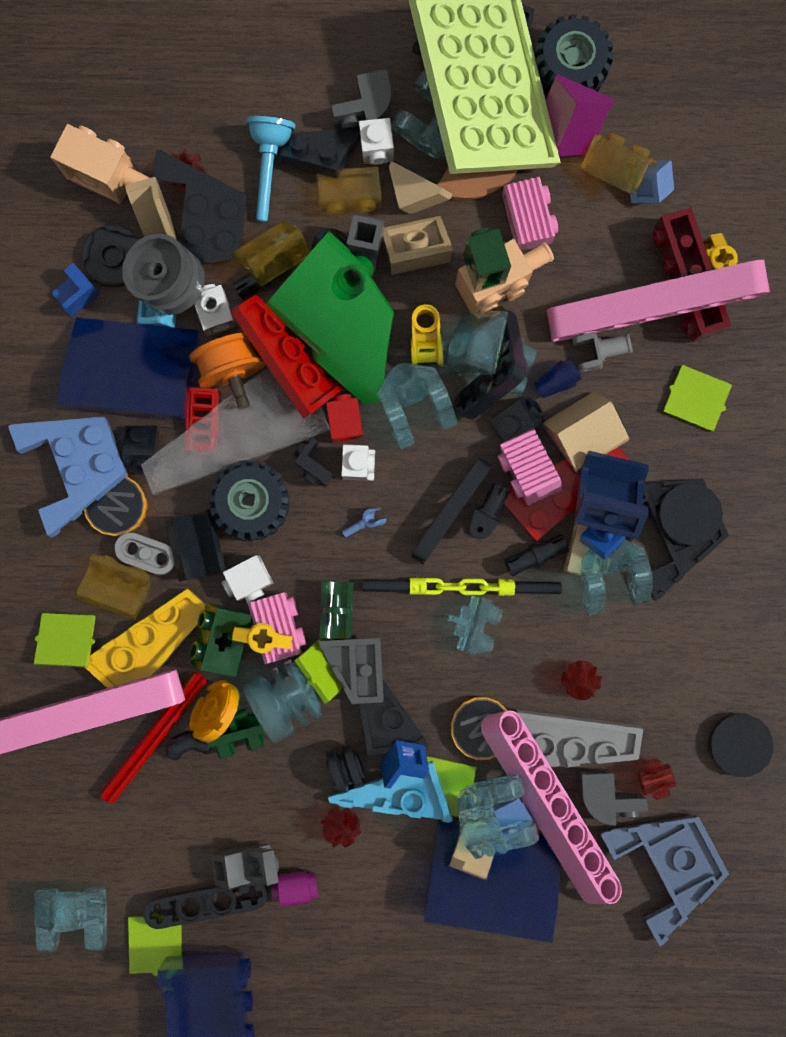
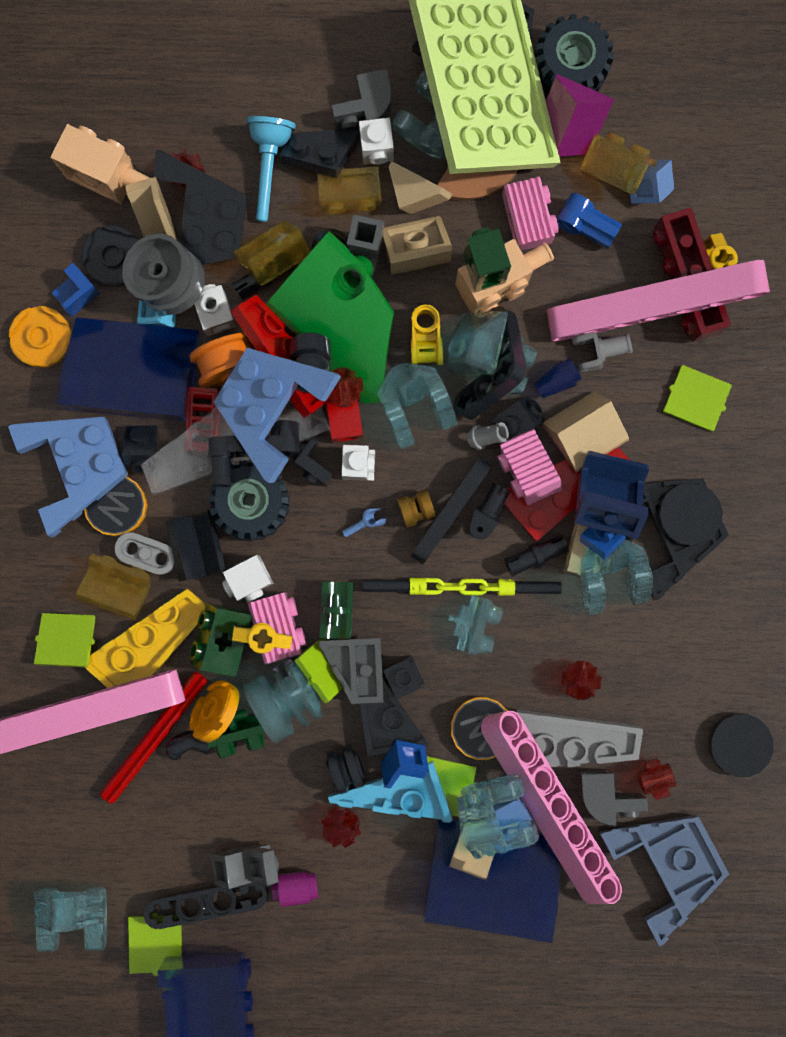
none -> light orange tile [9,306,72,368]
none -> black beam [208,420,300,488]
none -> medium blue wing [214,348,341,483]
none -> black wheel [290,333,331,393]
none -> clear red gear [328,367,364,407]
none -> black window [383,655,425,700]
none -> pearl gold wheel [397,489,436,528]
none -> light grey pin [467,422,509,450]
none -> blue piece [556,193,622,250]

